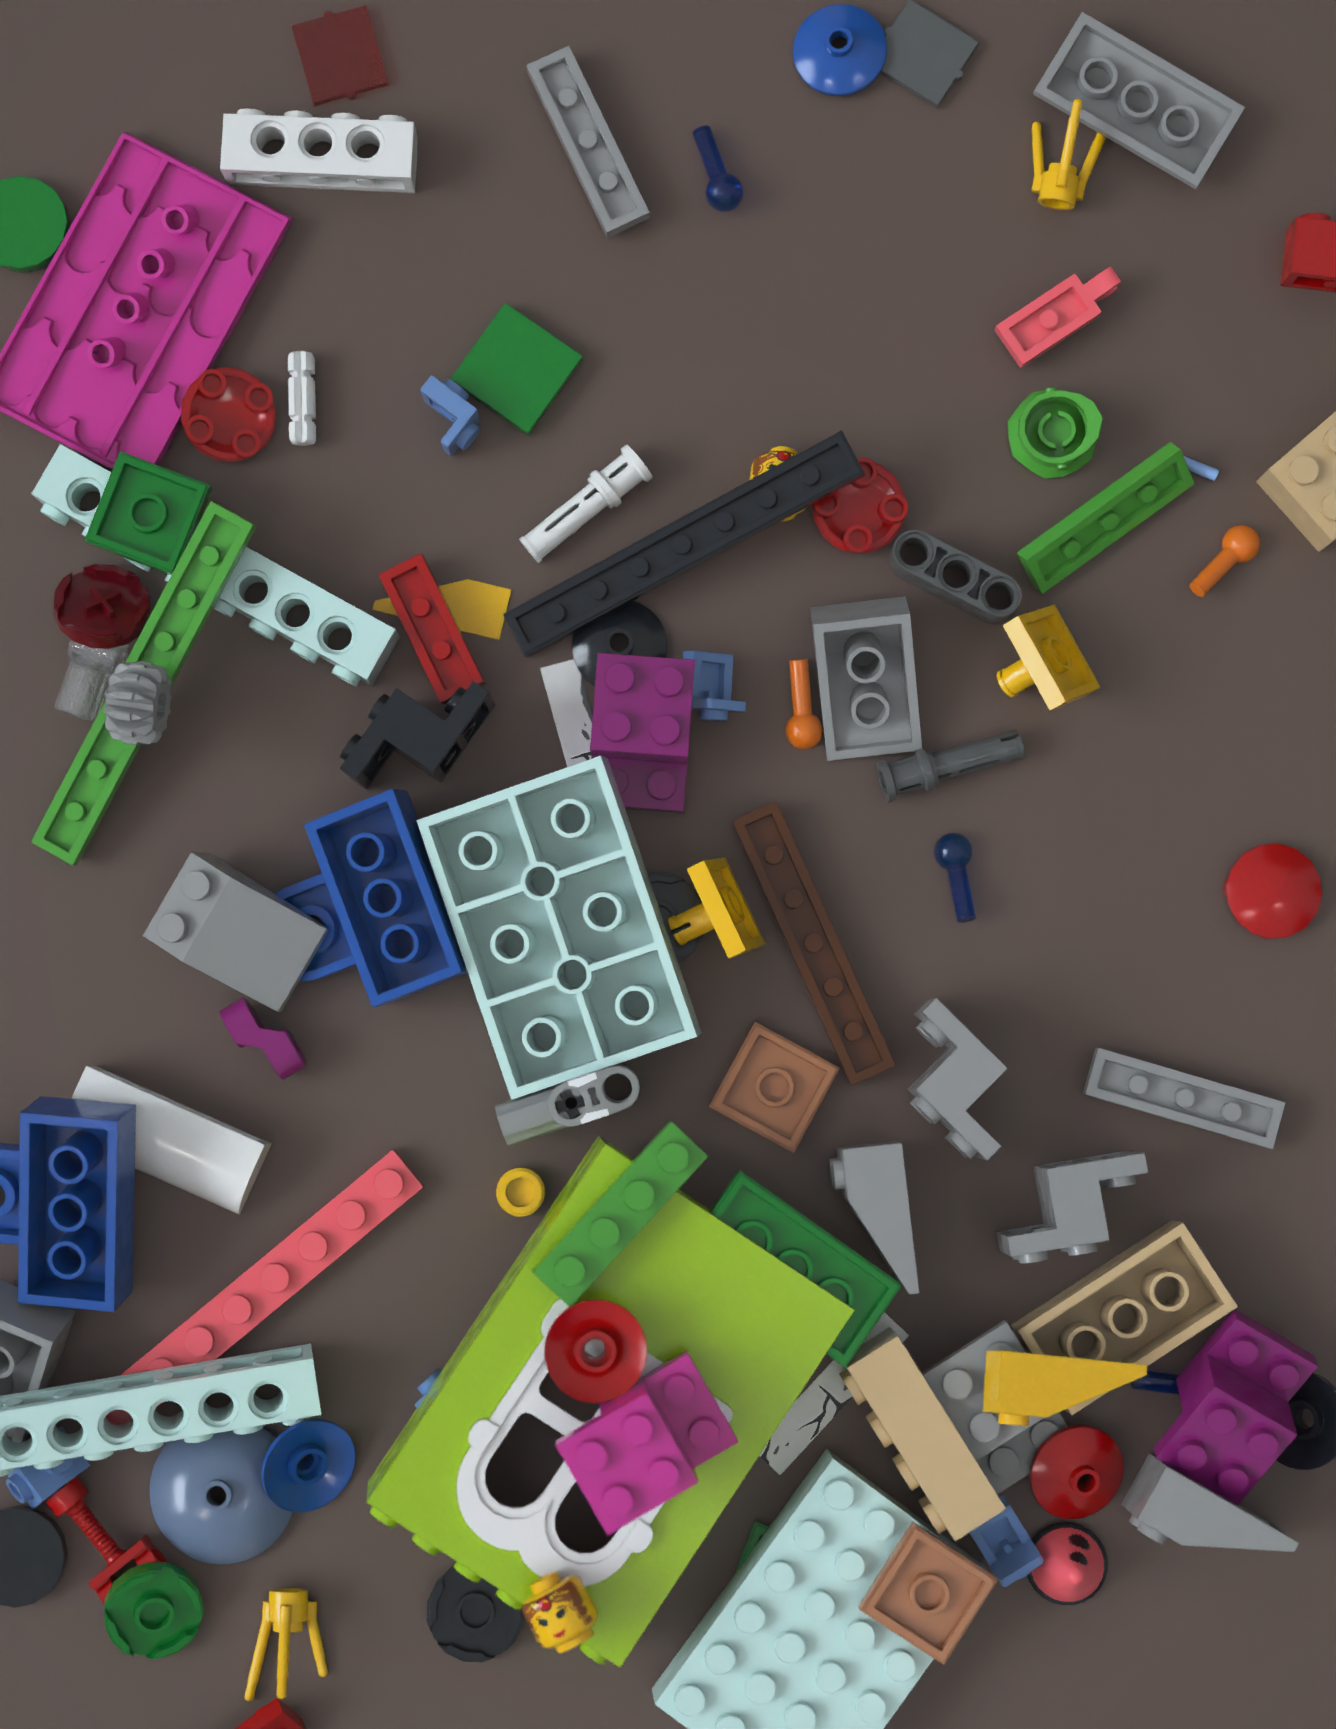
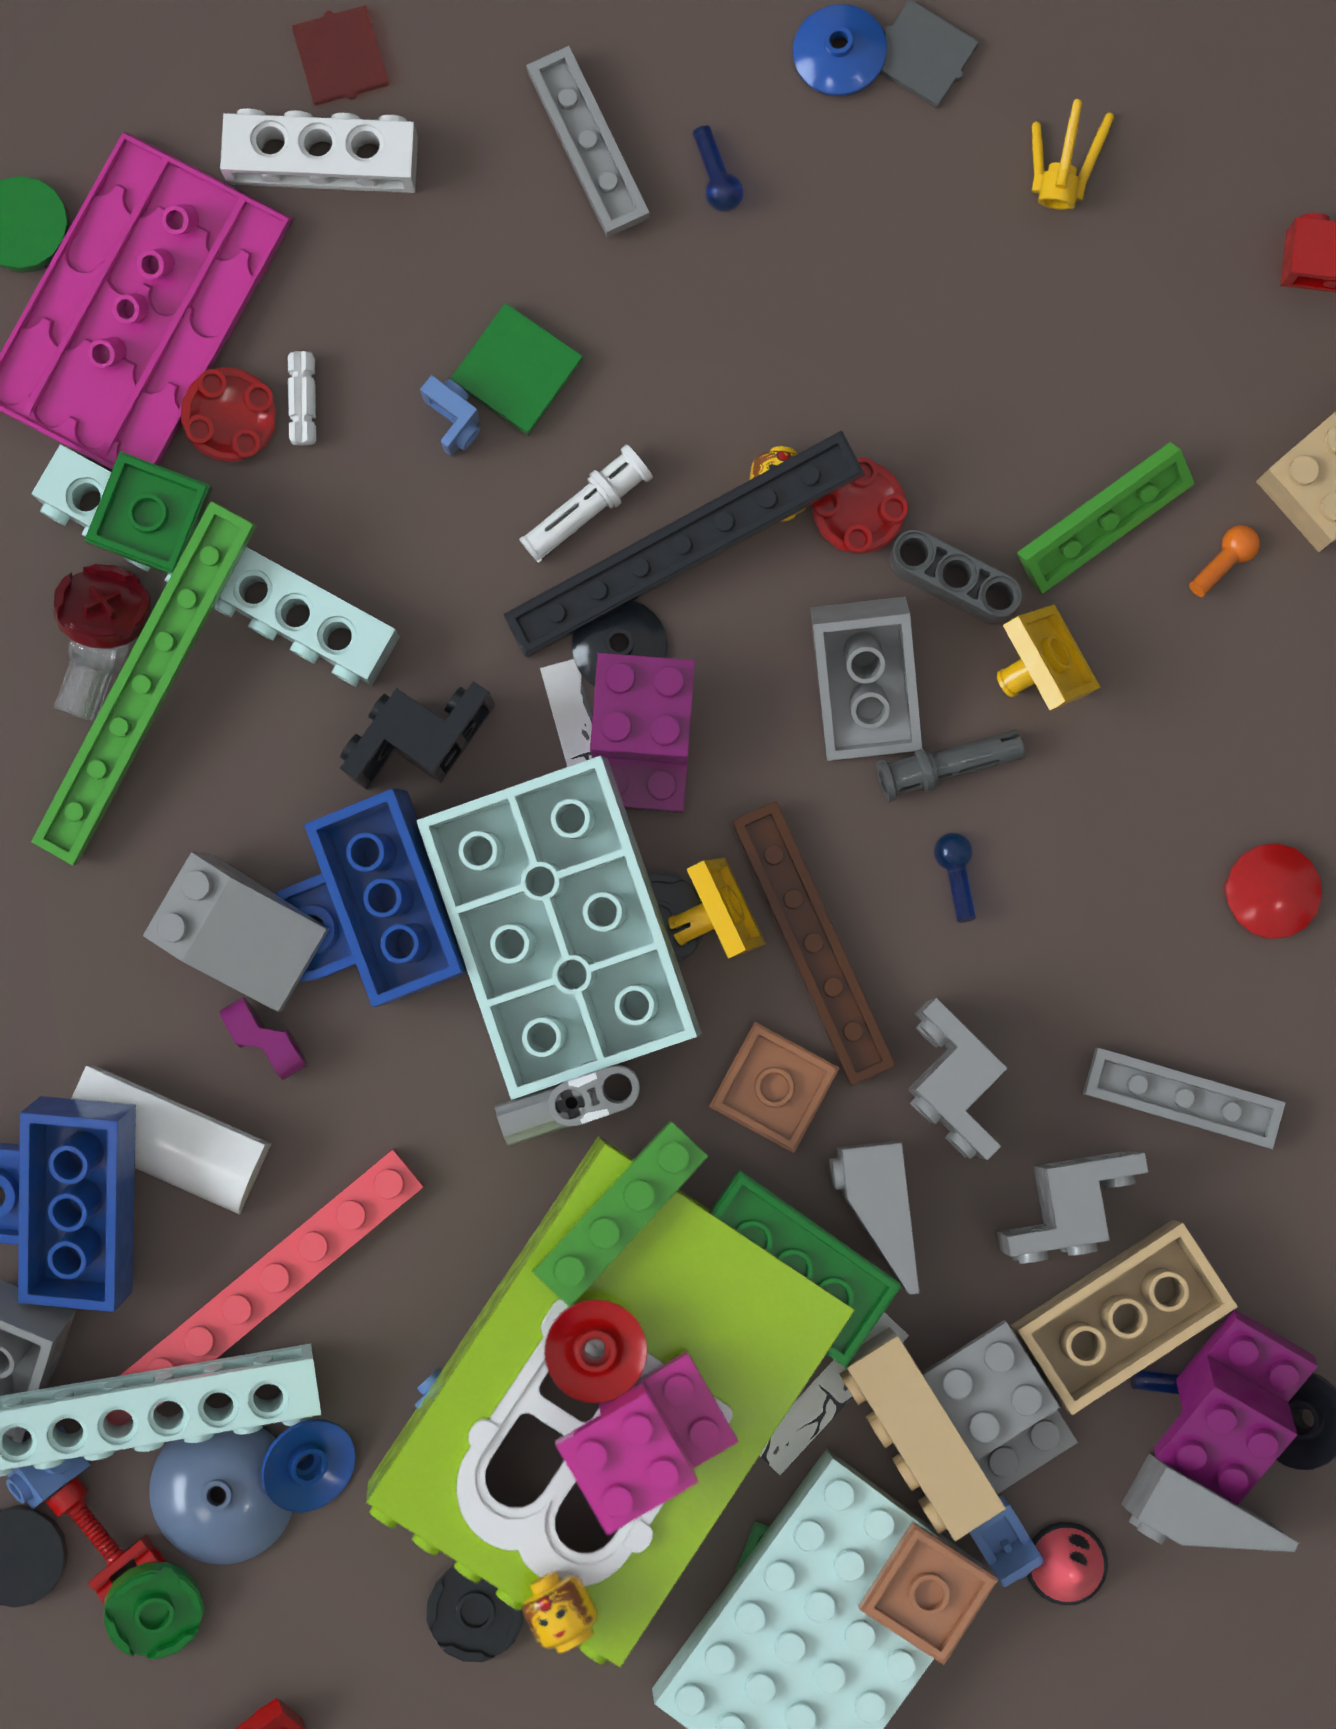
light grey gear [103,661,173,745] -> none
yellow plant [244,1588,328,1701] -> none
yellow sticker [372,579,511,640] -> none
red plate [378,553,486,705] -> none
yellow tile [496,1167,545,1217] -> none
medium blue bracket [683,651,746,721] -> none
orange bar [785,658,823,750] -> none
yellow slope [982,1351,1147,1426] -> none
coral plate [994,266,1122,369] -> none
bright green hat [1007,387,1104,479] -> none
red dish [1029,1425,1124,1519] -> none
light grey slope [1033,12,1245,190] -> none
light blue piece [1184,456,1219,481] -> none

